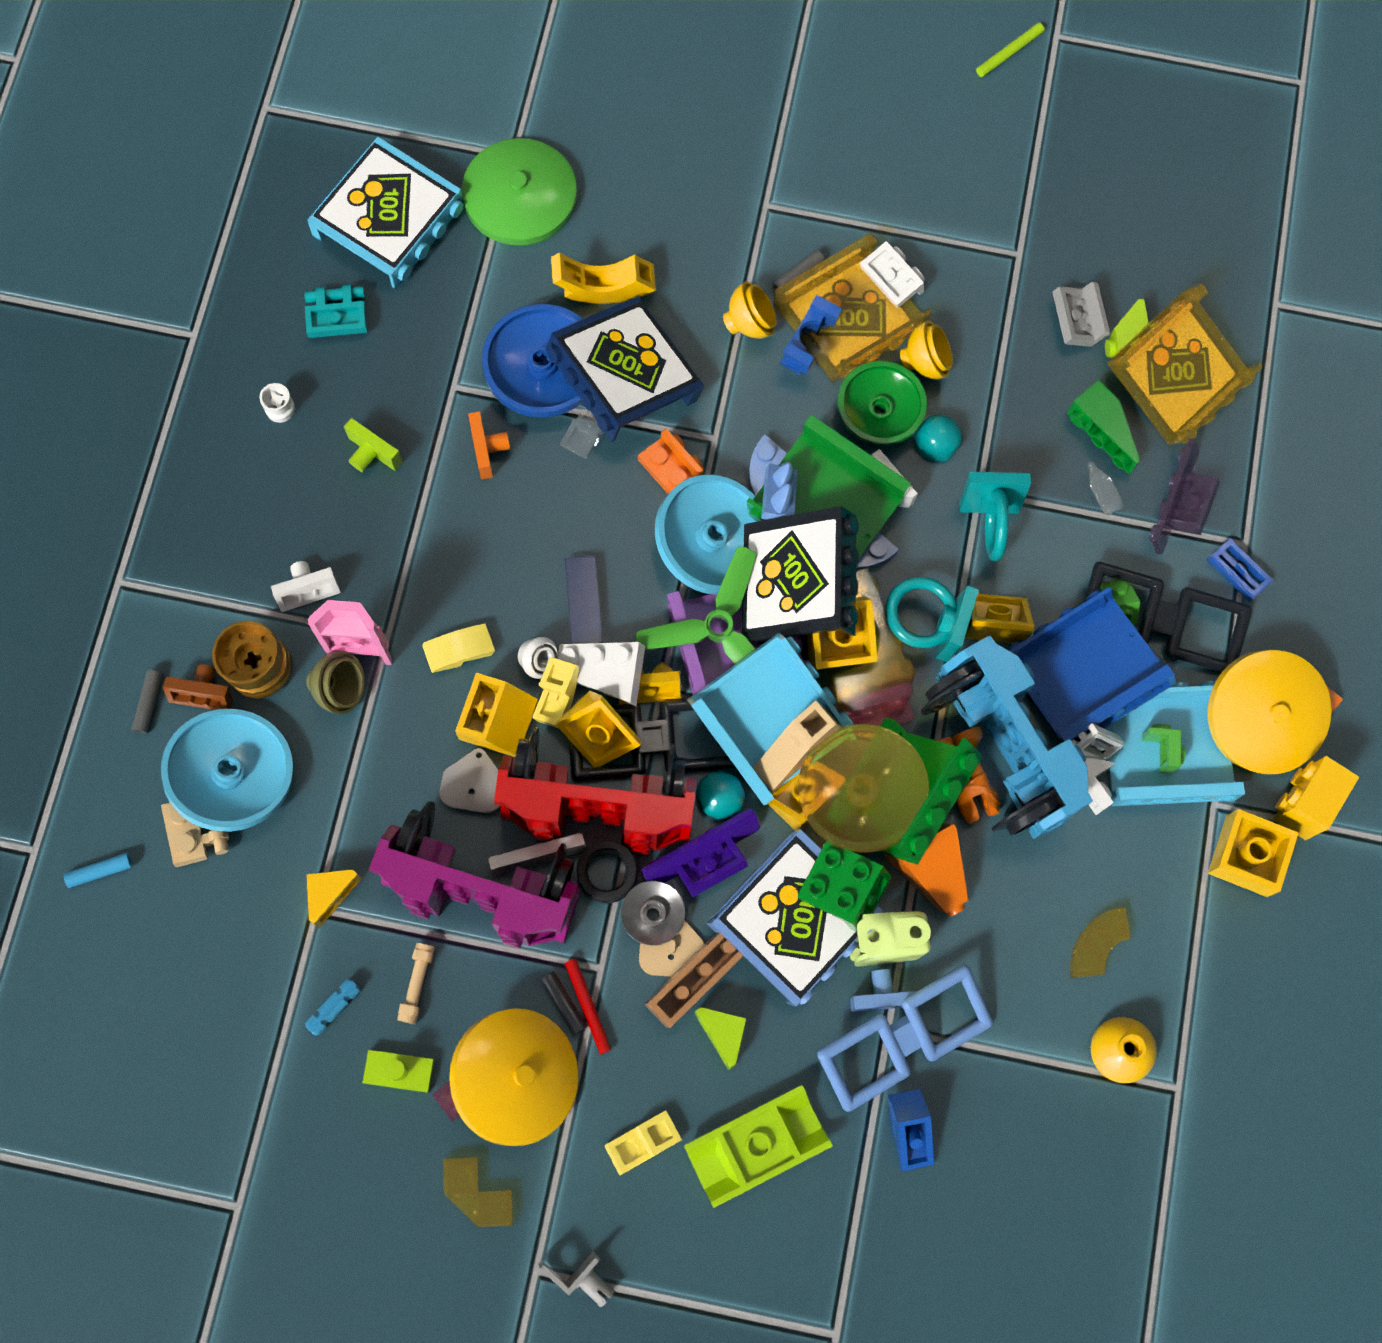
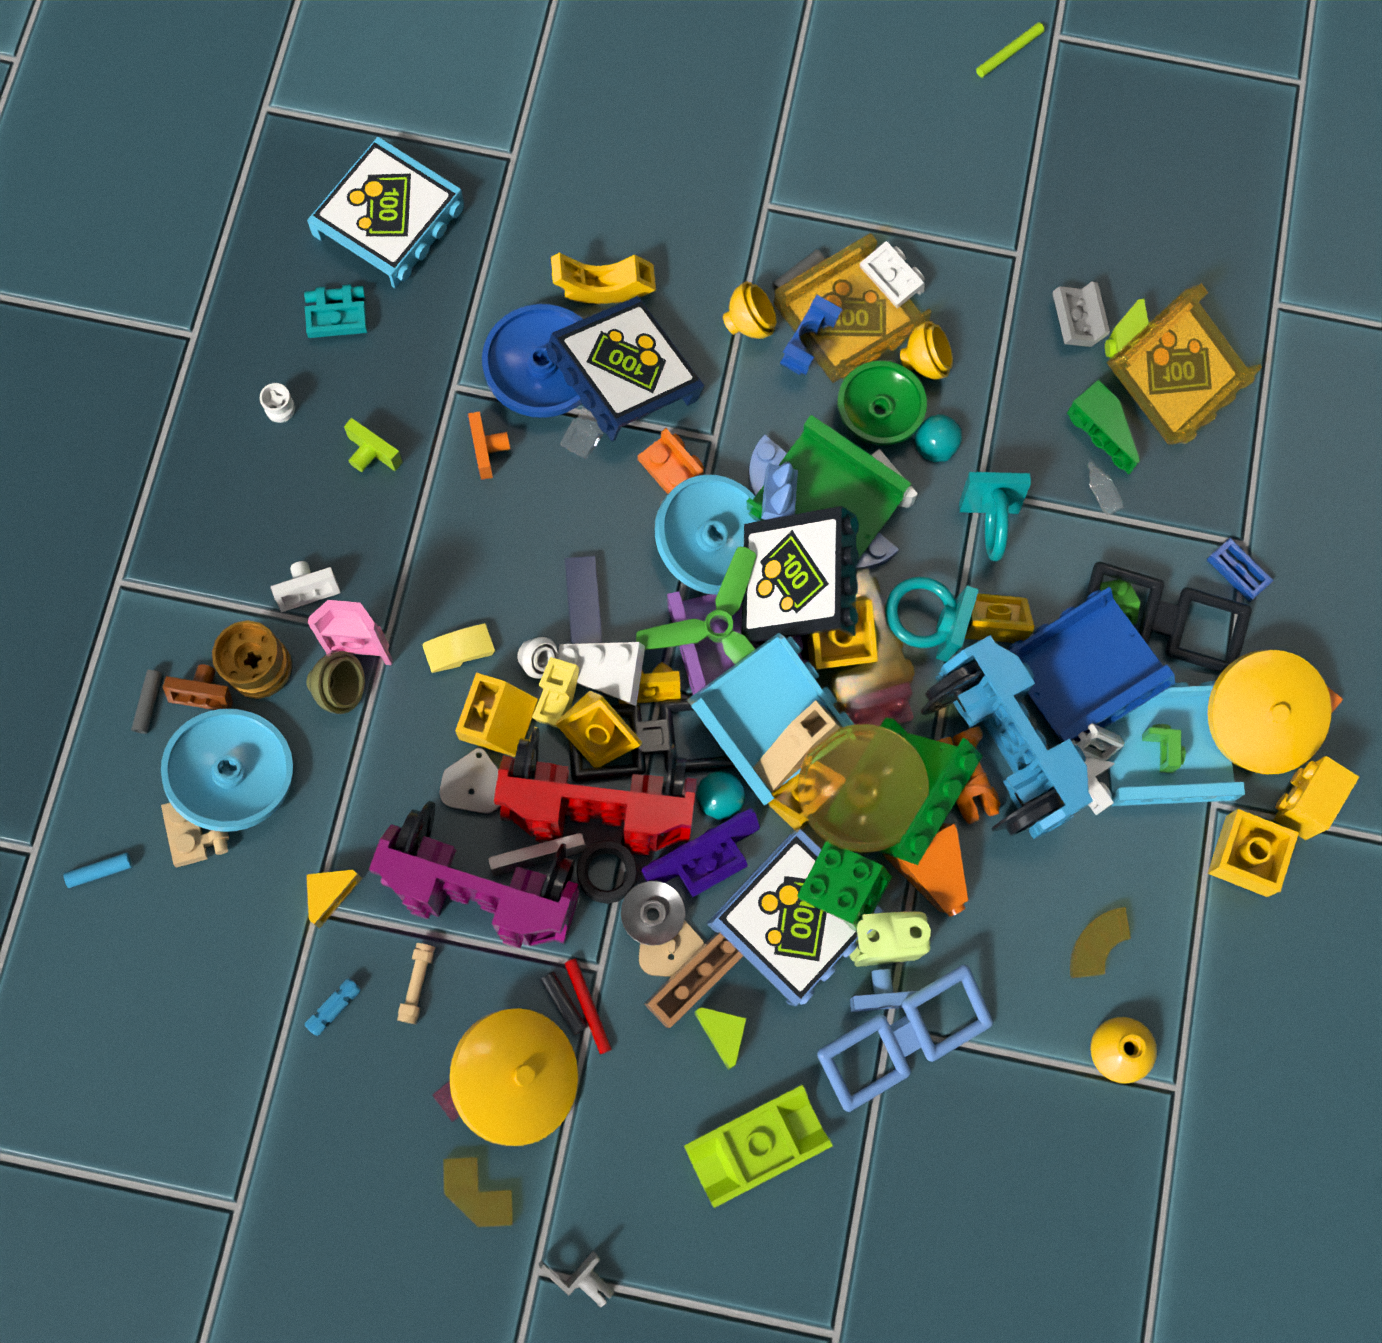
lime tile [362,1050,435,1093] -> none
bright green dish [462,138,577,246] -> none
light yellow slope [604,1110,682,1176] -> none
blue slope [888,1089,934,1171] -> none
clear purple bracket [1150,438,1220,554] -> none

